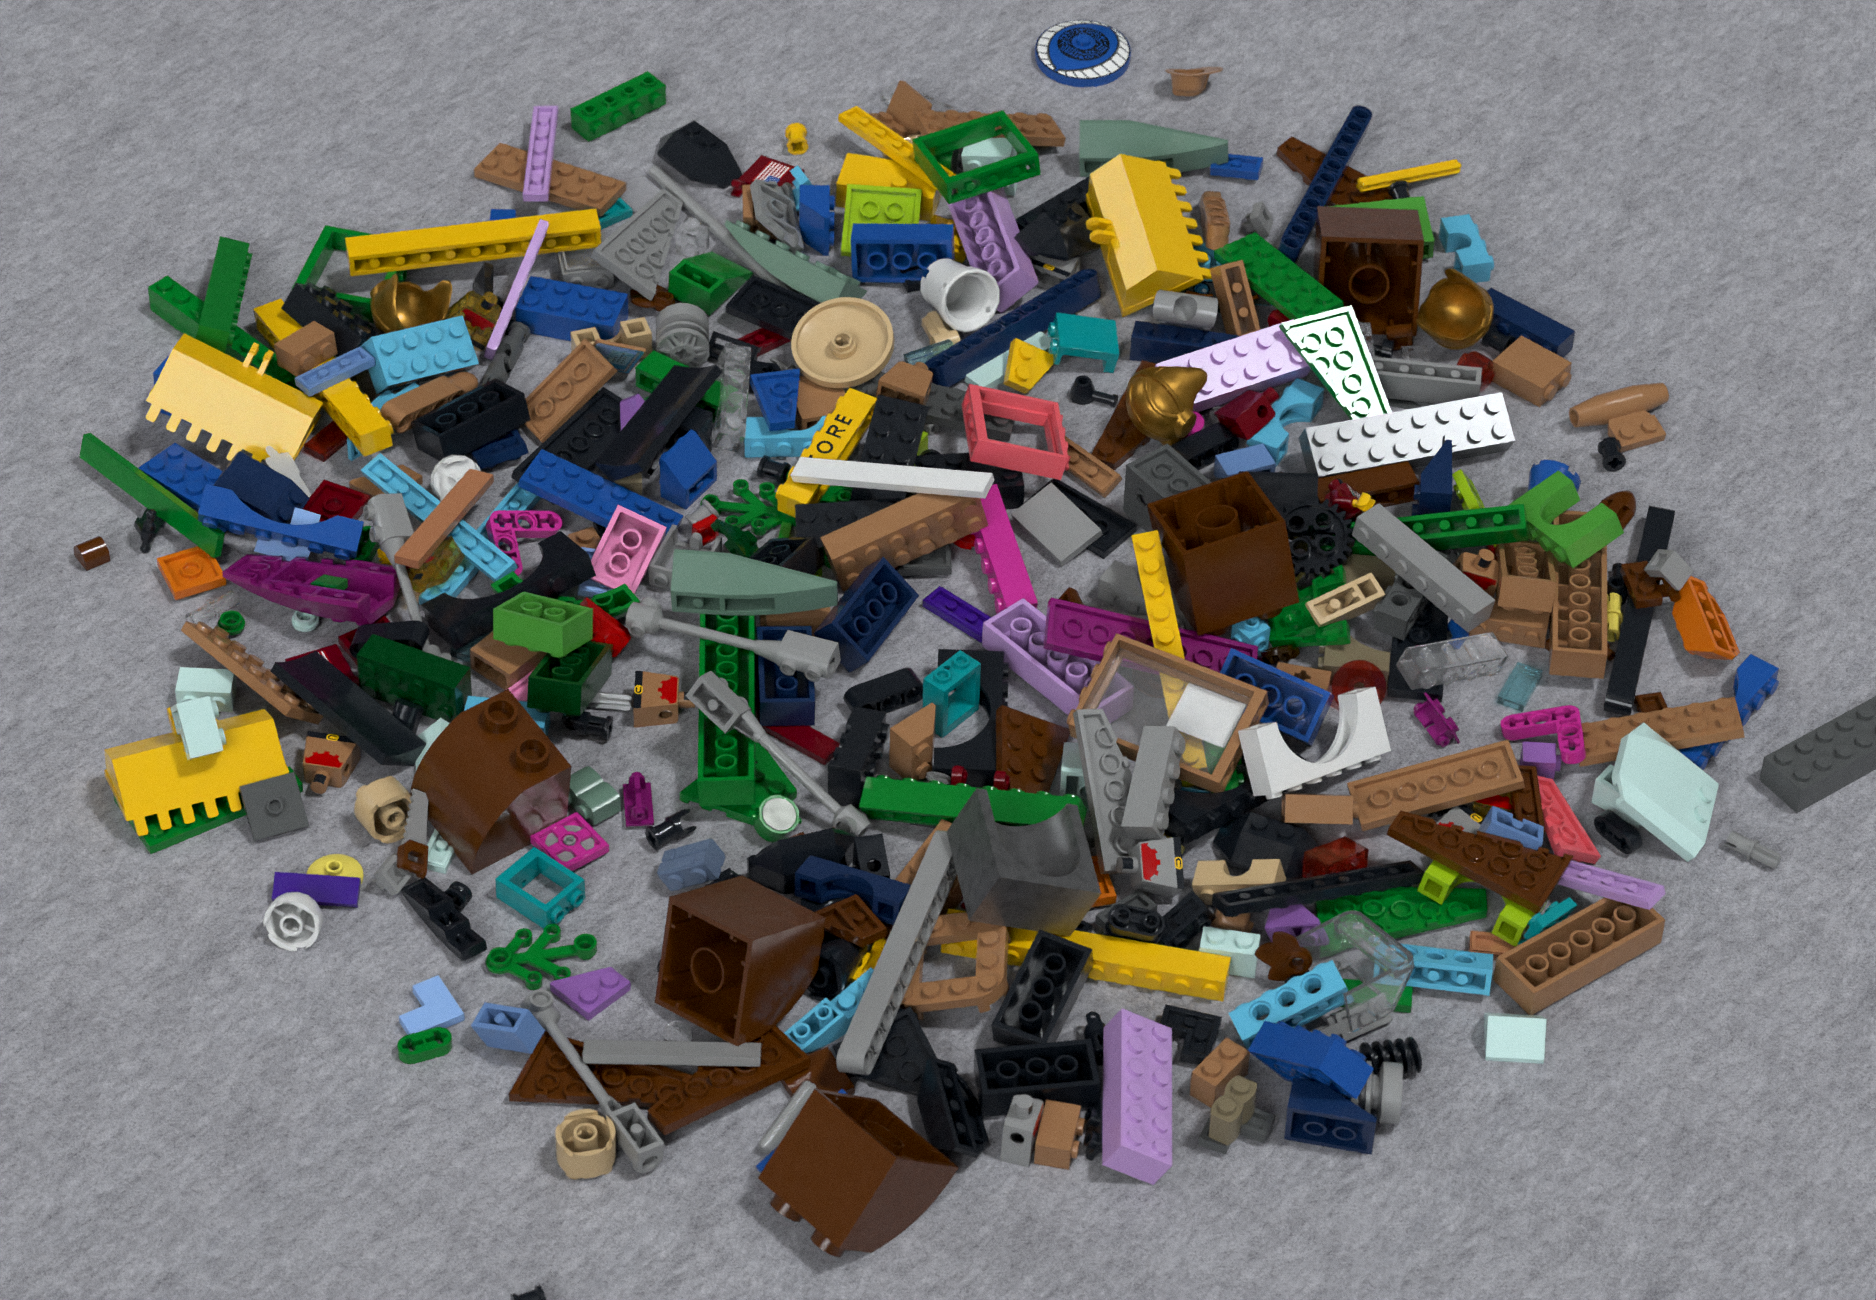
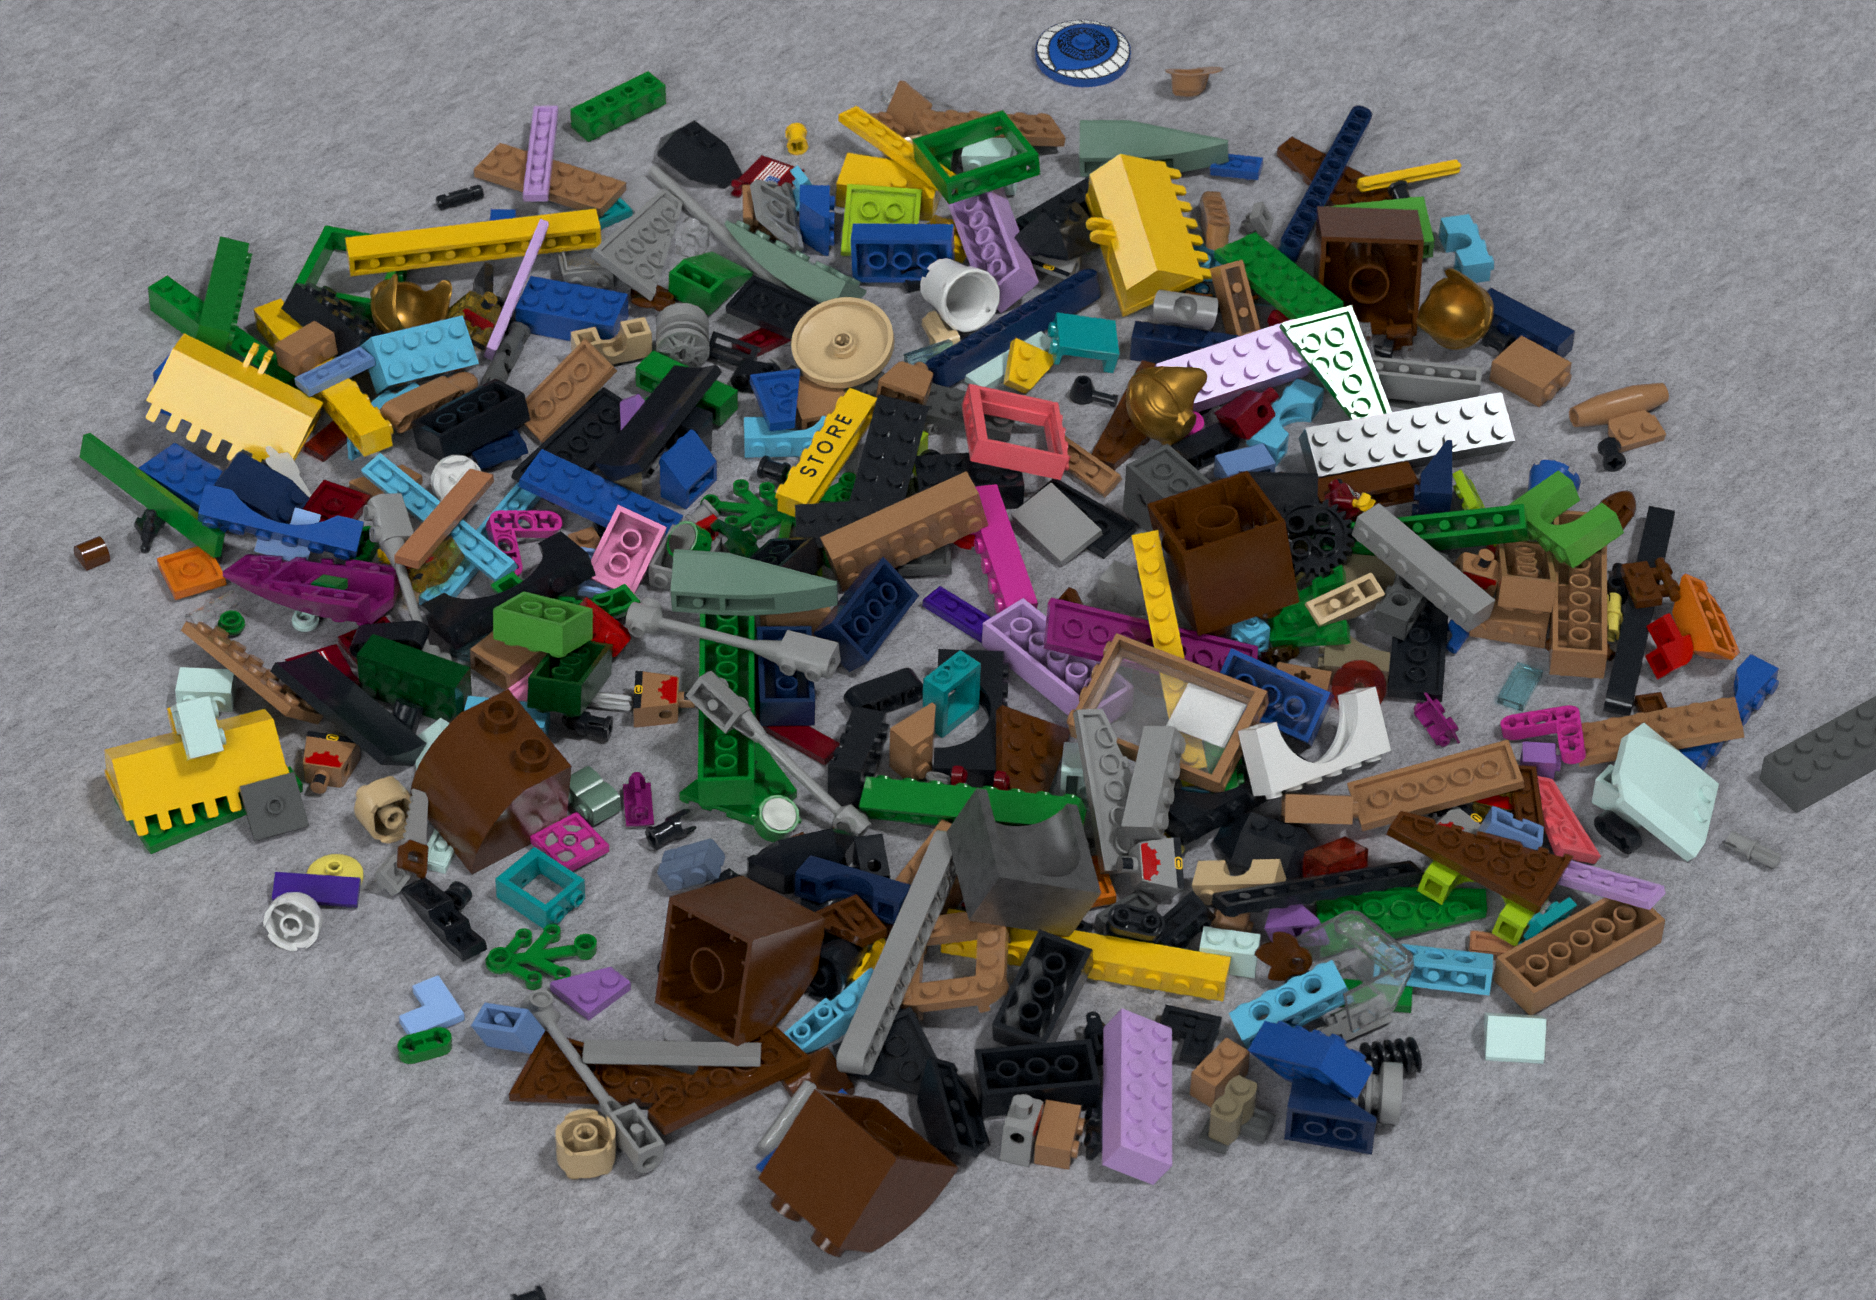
piece [593,339,646,374] -> none
clear arch [712,343,751,452] -> none
white tile [790,457,994,499] -> none
clear brick [1396,632,1509,690] -> none
clear red head [1457,351,1495,388] -> none
light grey panel [1644,549,1694,590] -> none
none -> black axle [436,185,484,210]
none -> piece [666,521,712,557]
none -> red brick [1645,613,1694,680]

